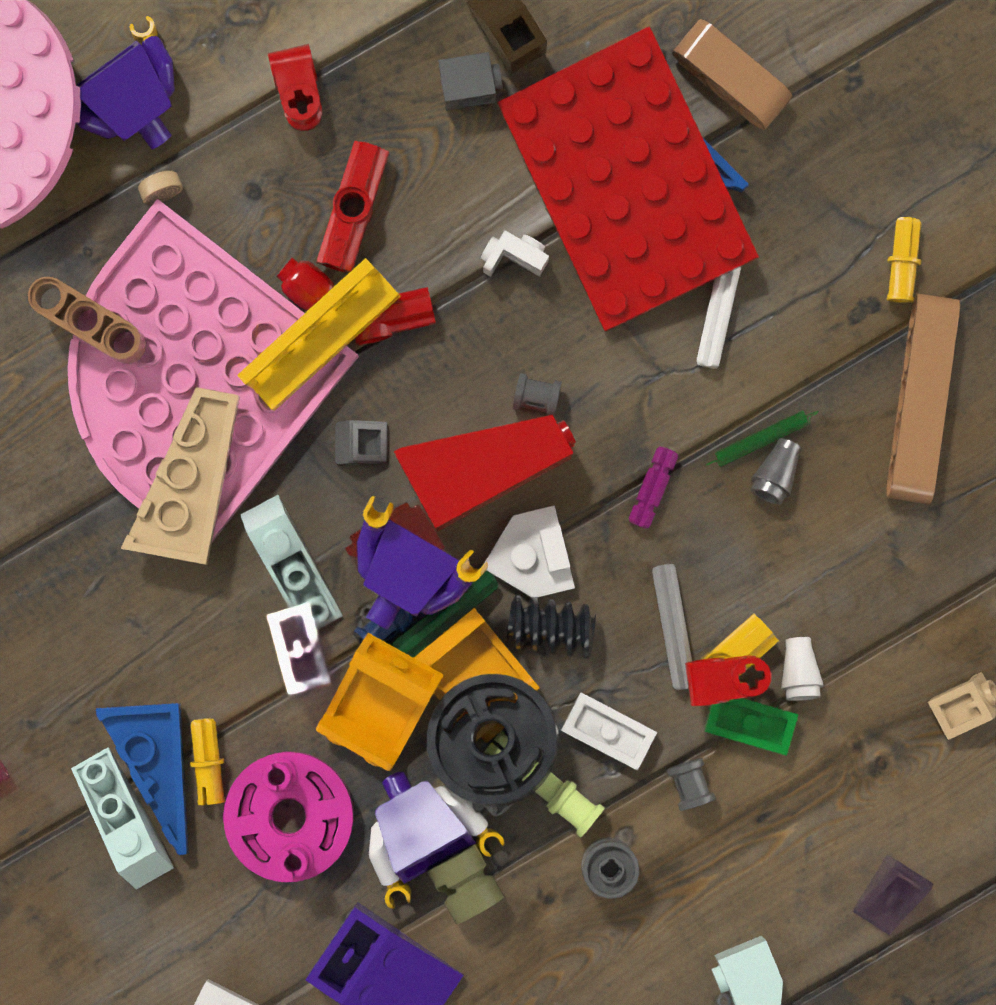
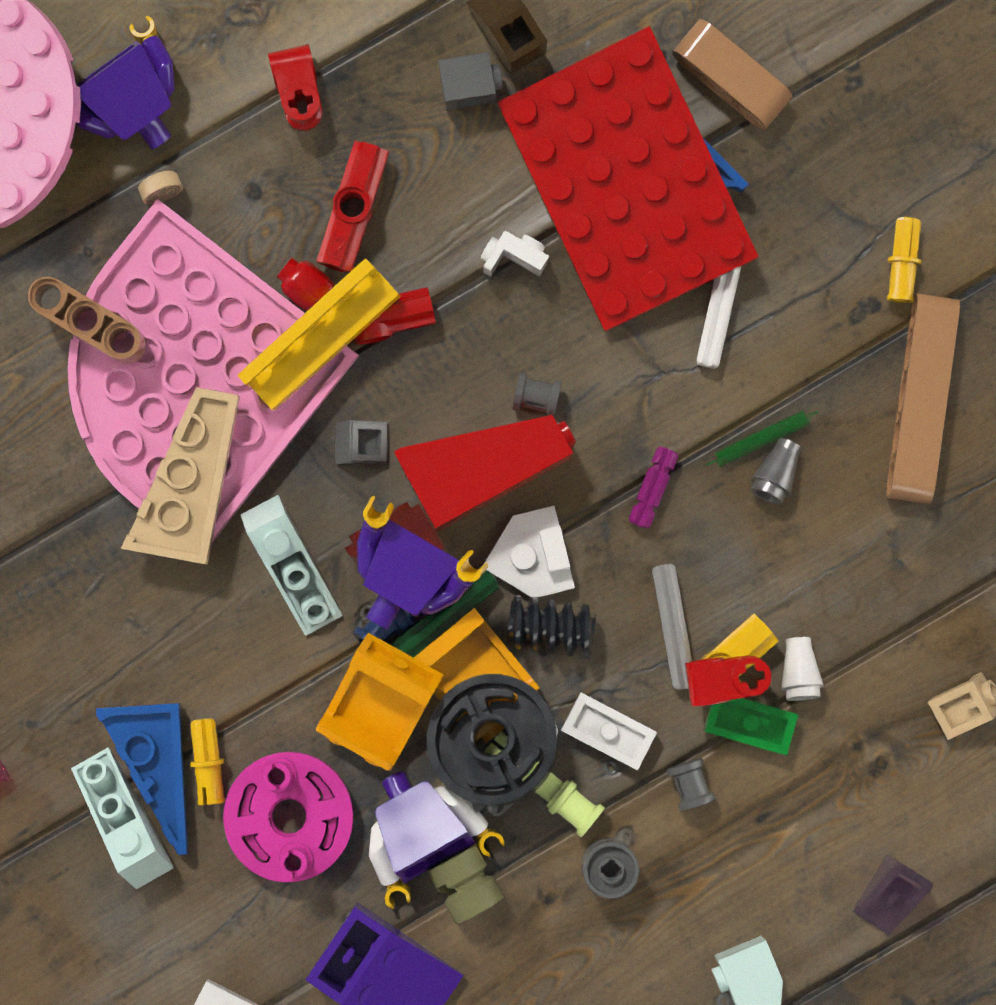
clear purple slope [267,603,332,697] -> none

